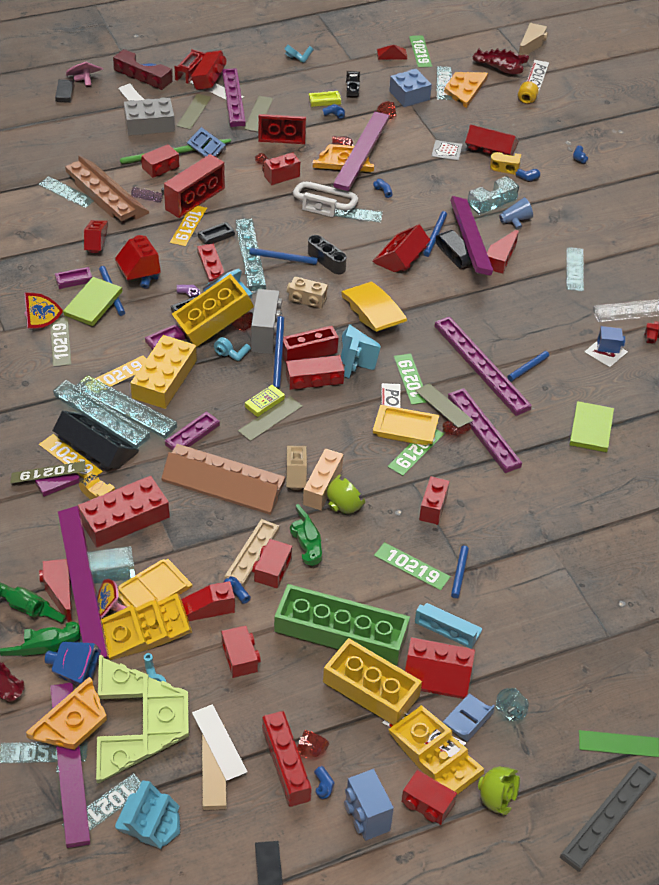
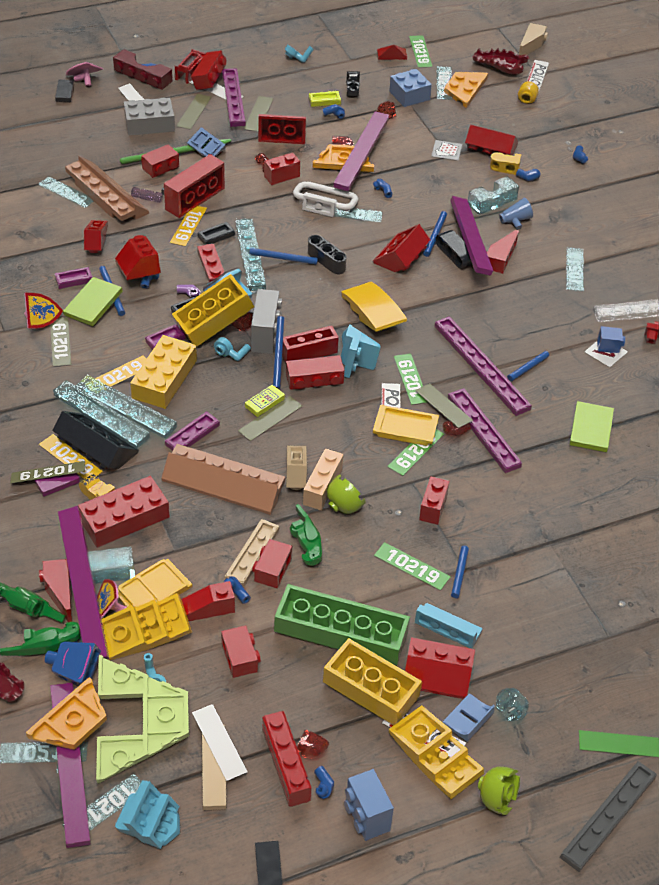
tan brick [287,277,328,309] -> none
red brick [401,770,457,825] -> none

